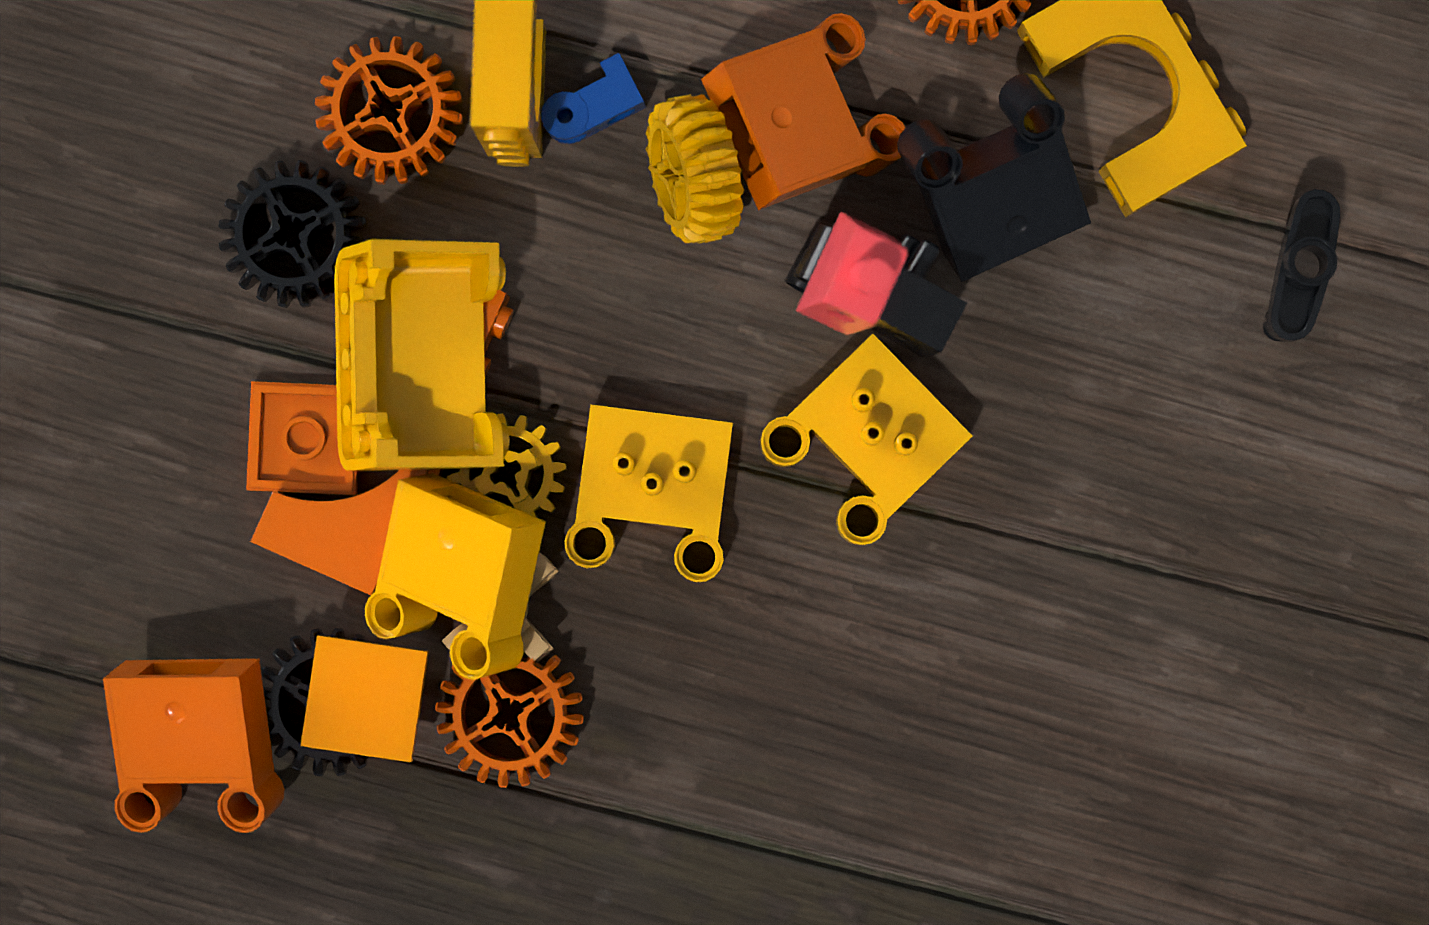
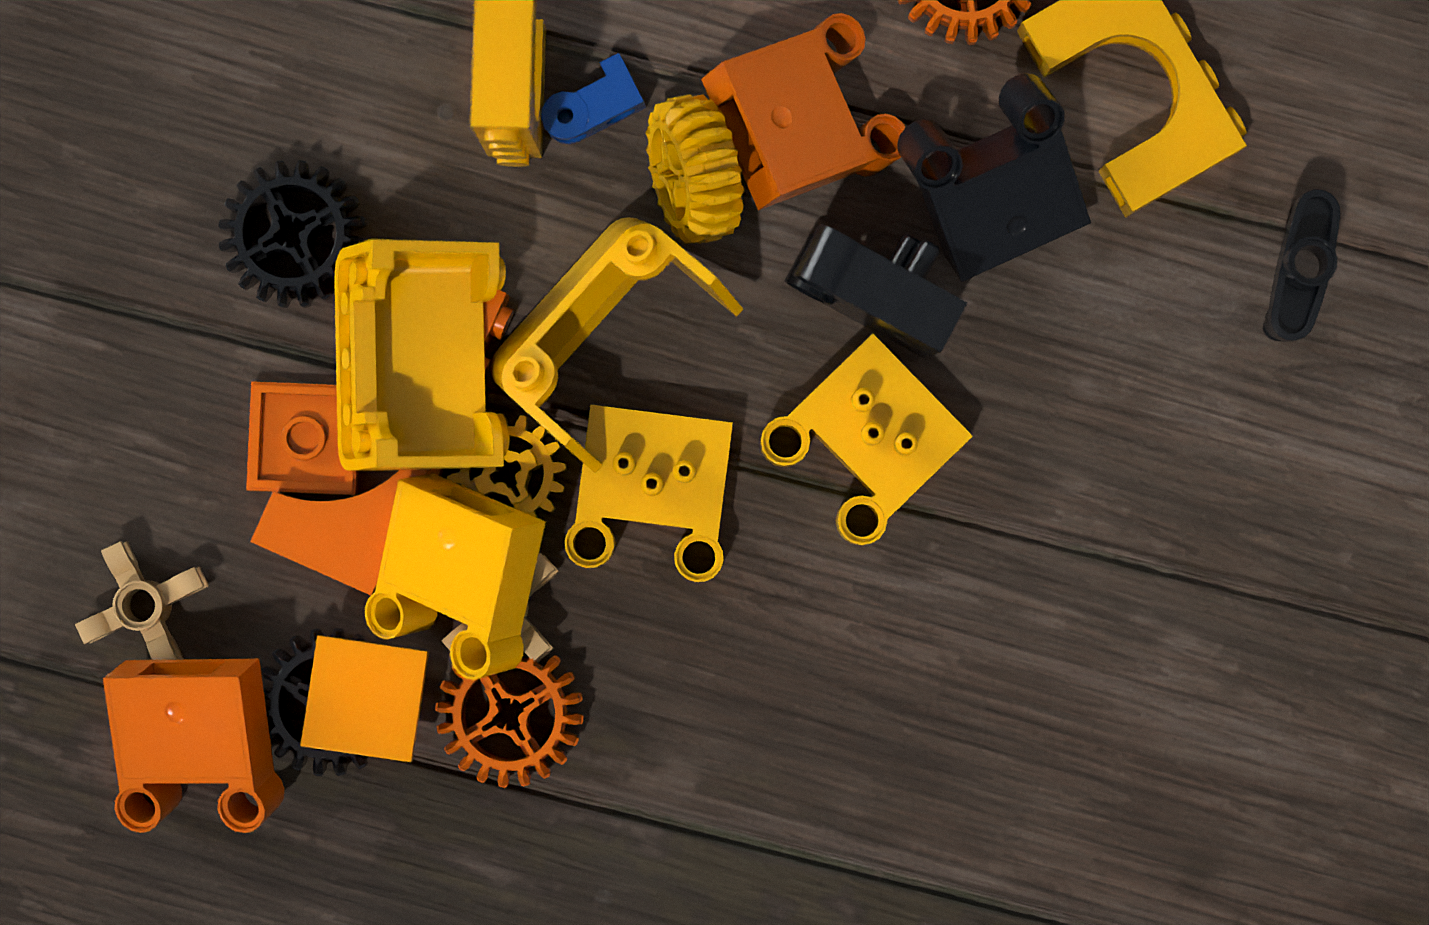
orange gear [315,36,463,185] -> none
coral torso [796,212,908,335] -> none
none -> tan pin [75,541,209,660]
none -> yellow windscreen [490,217,744,473]

